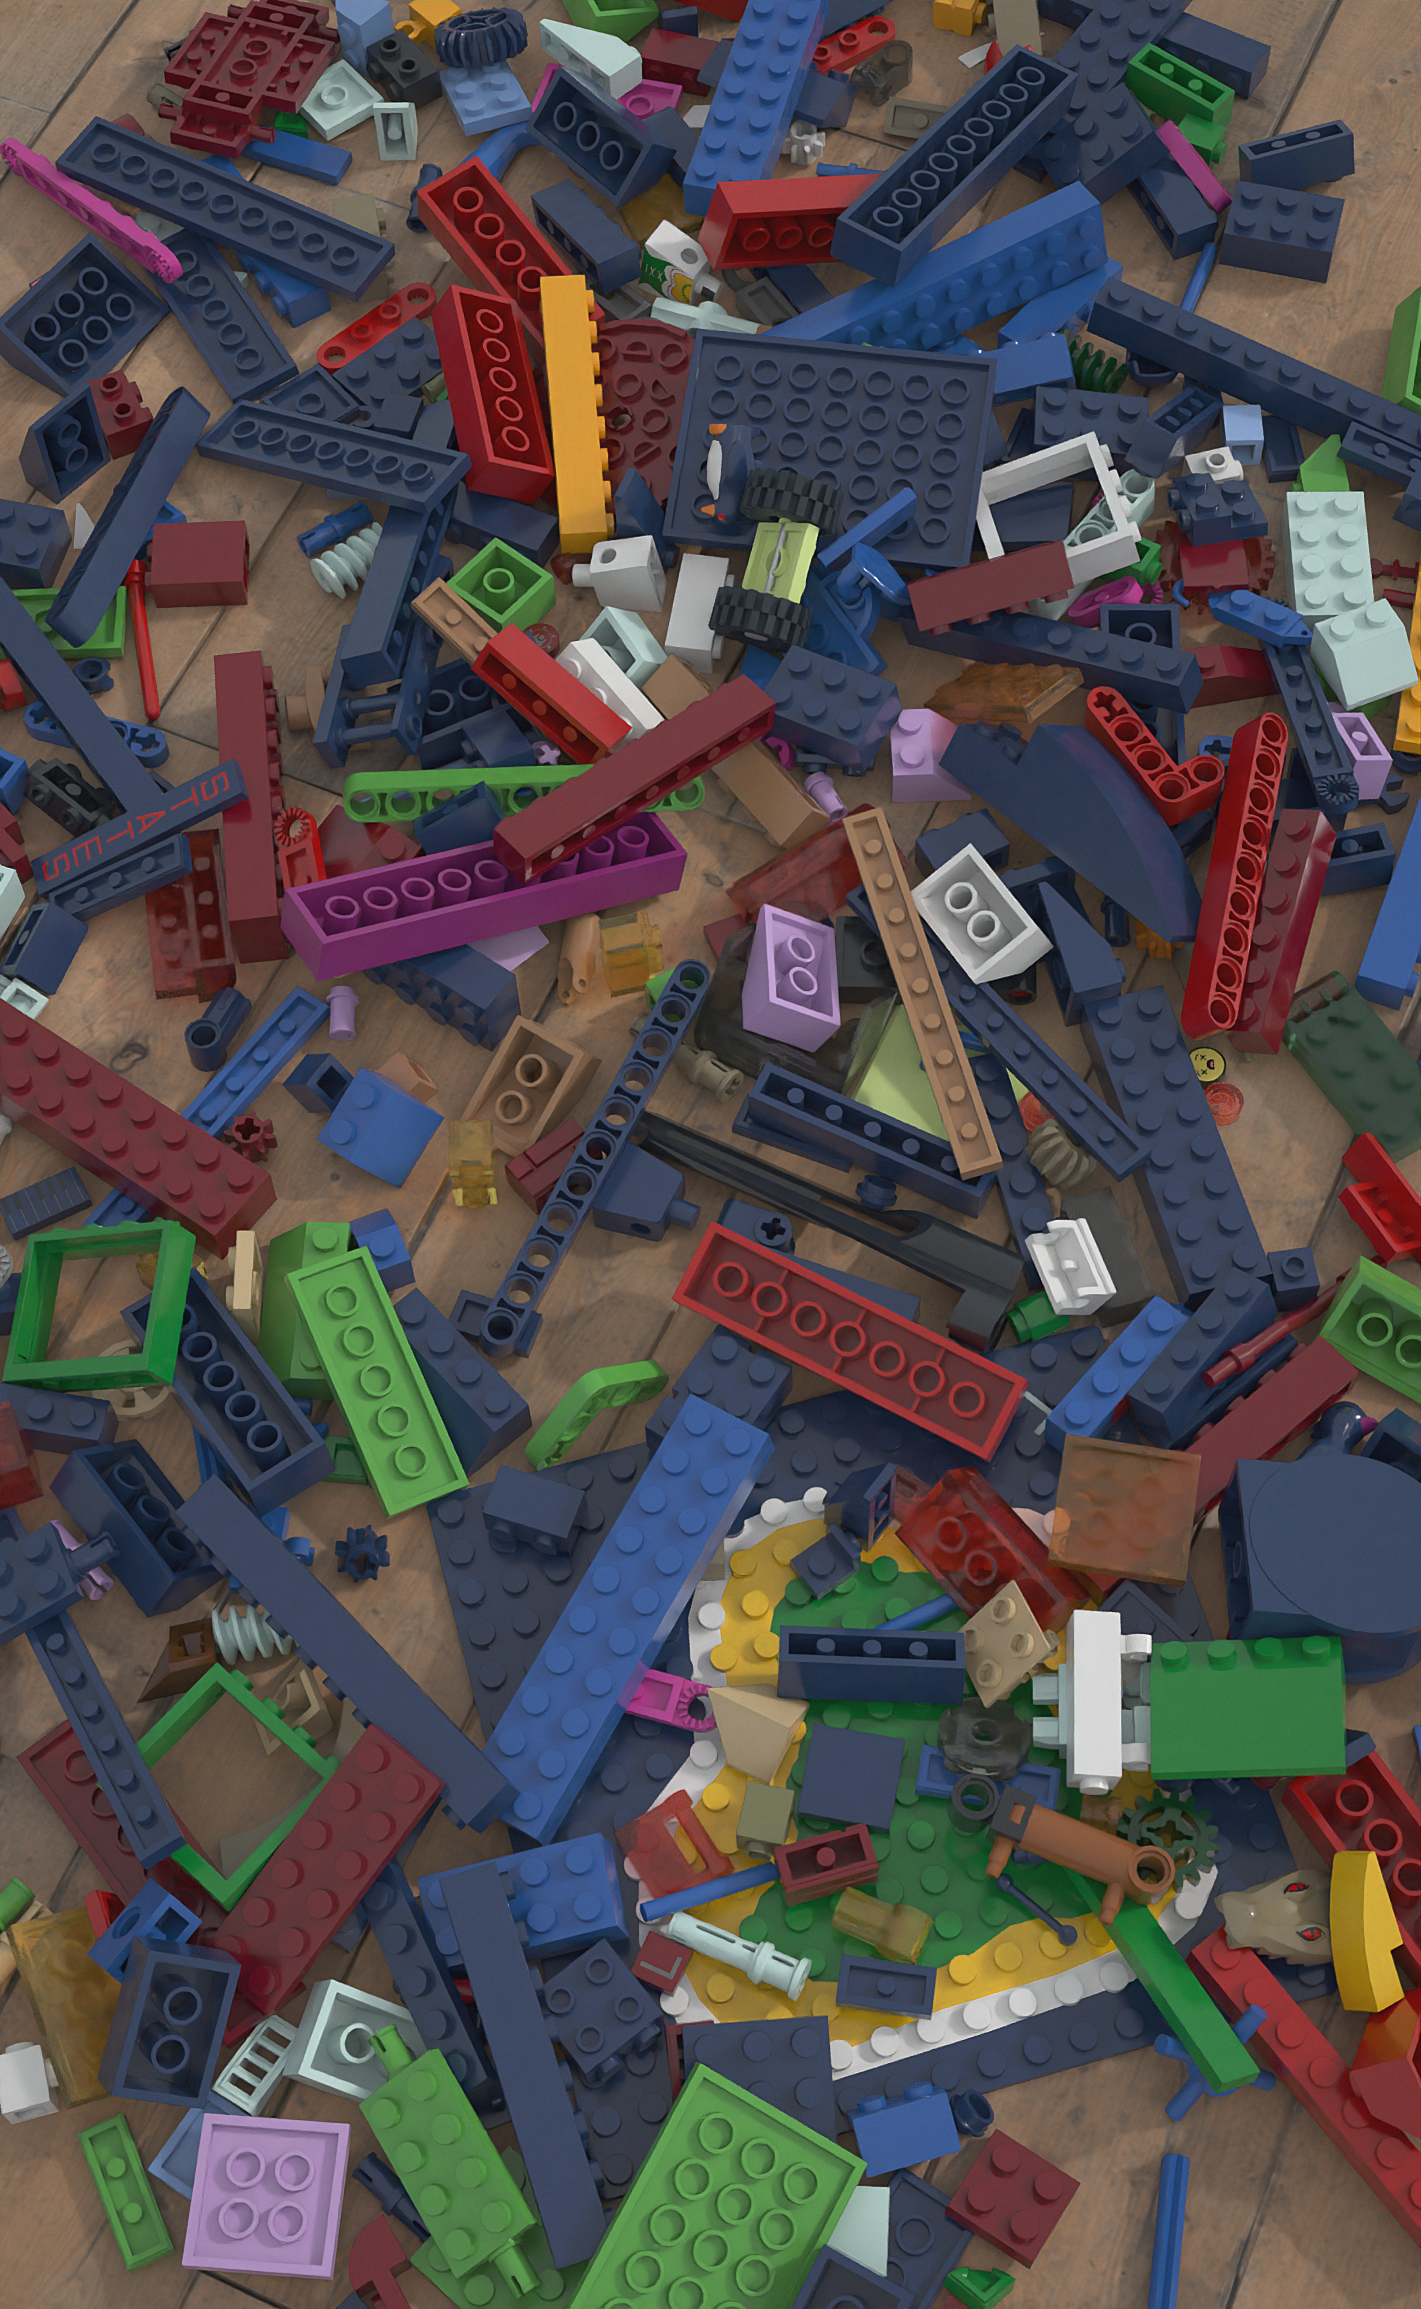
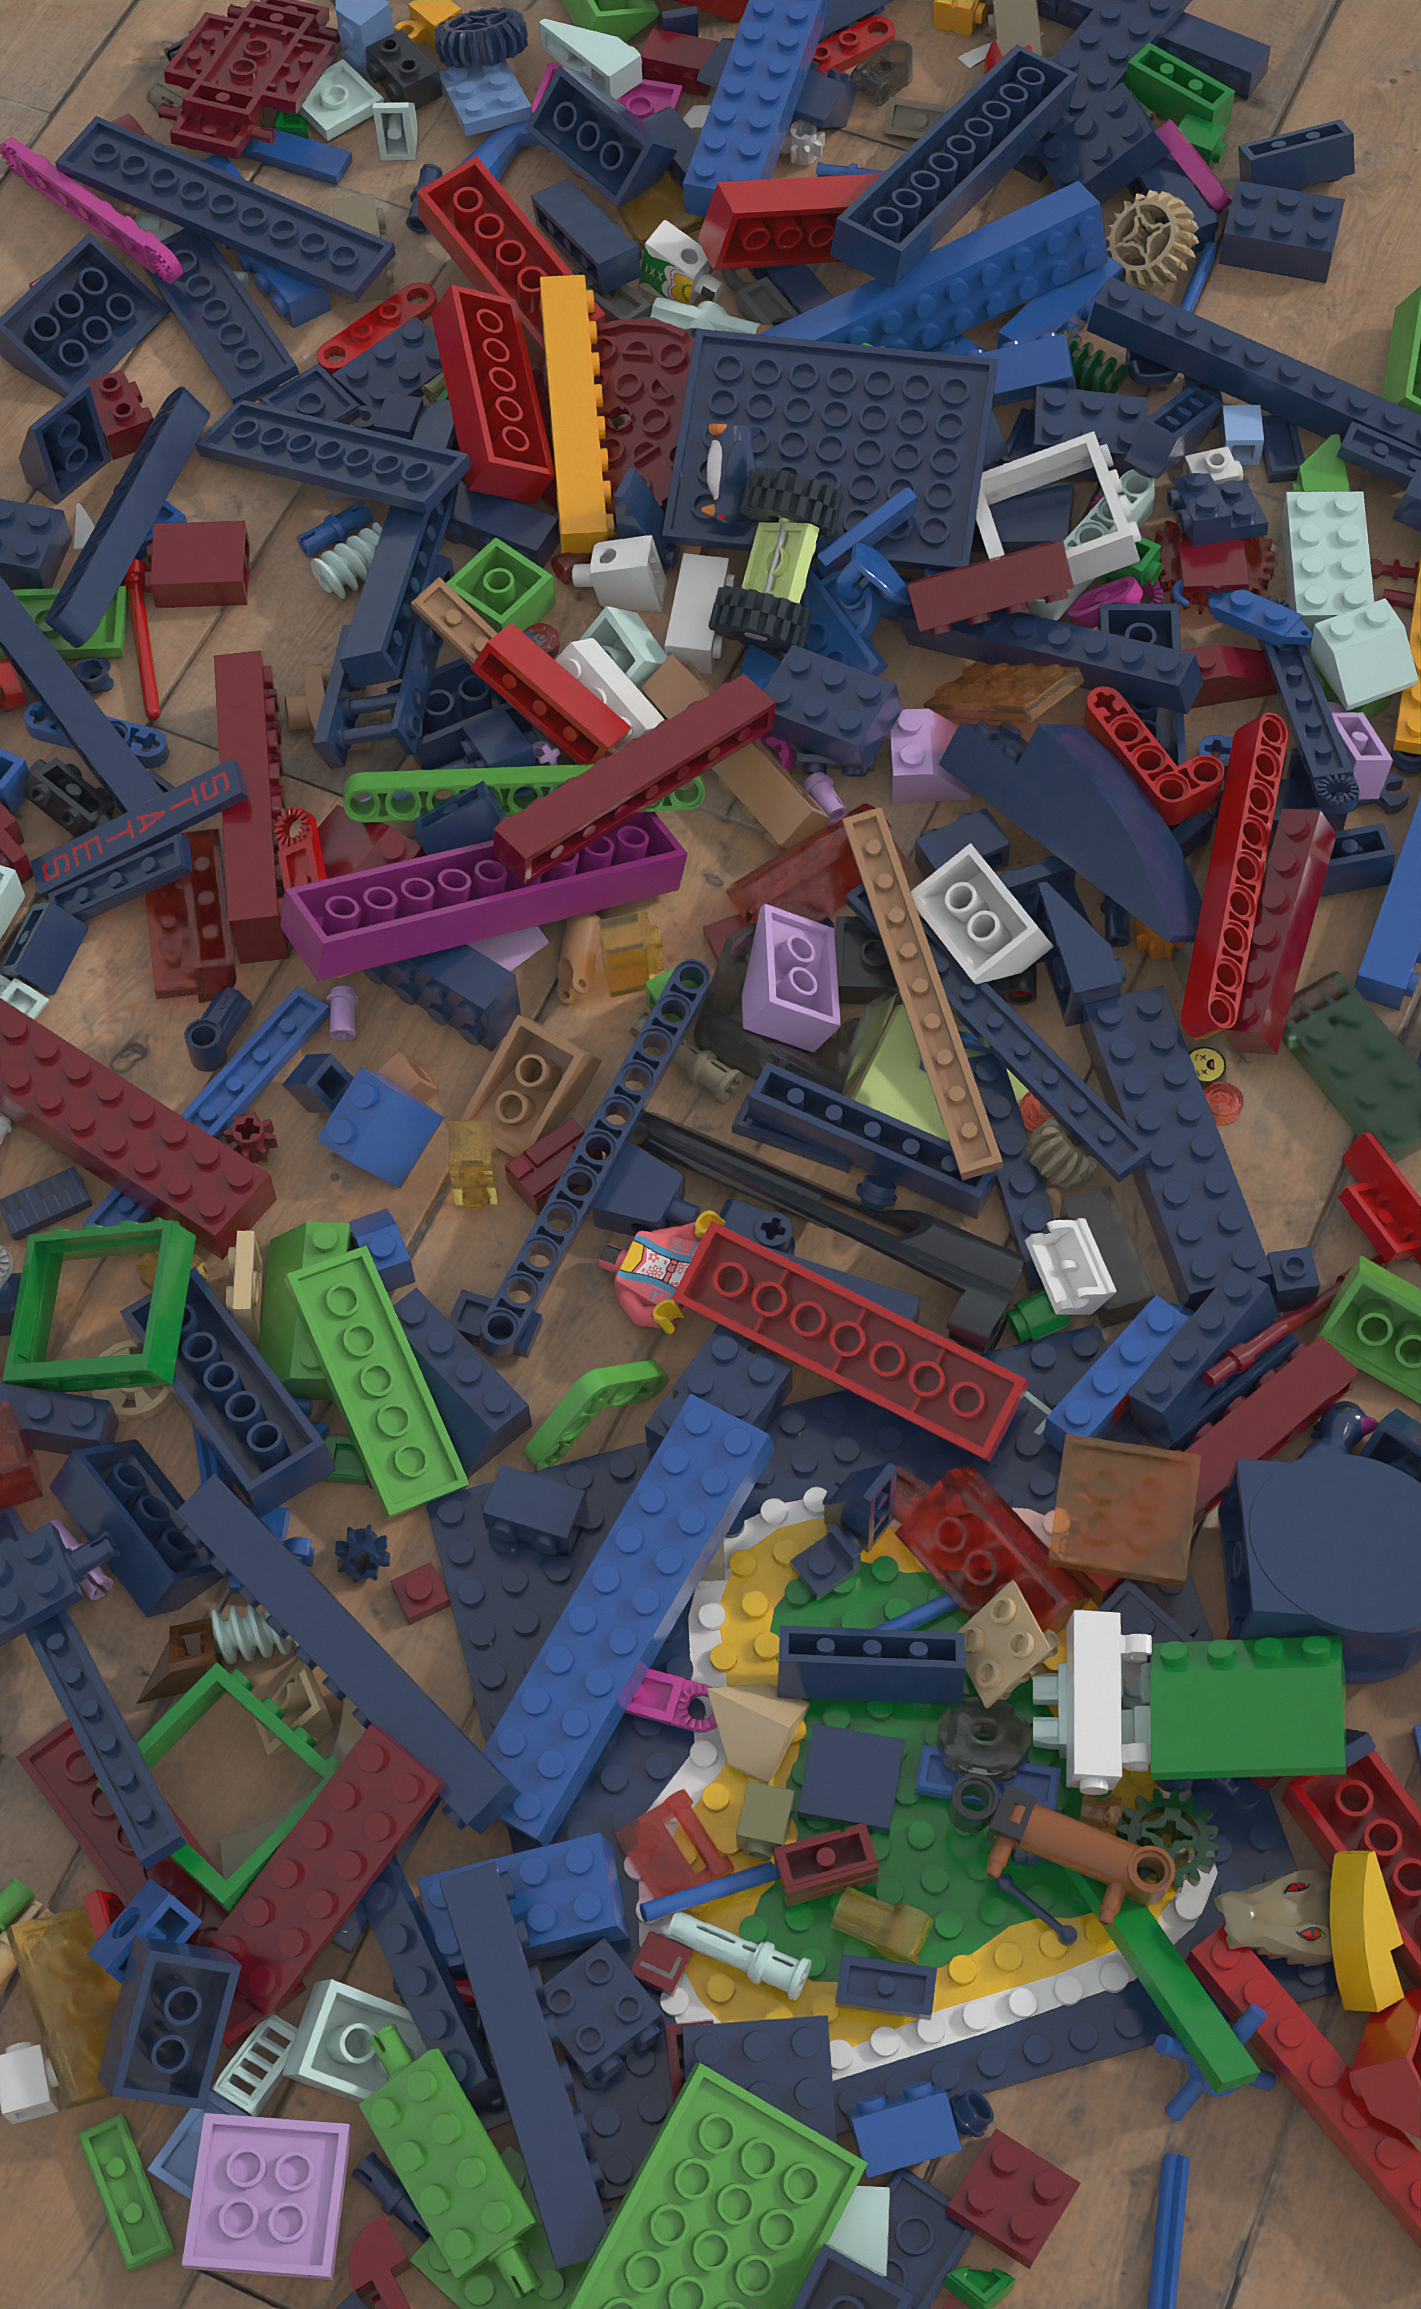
none -> dark red plate [390,1562,451,1625]
none -> torso [598,1210,725,1334]
none -> tan gear [1105,190,1199,292]

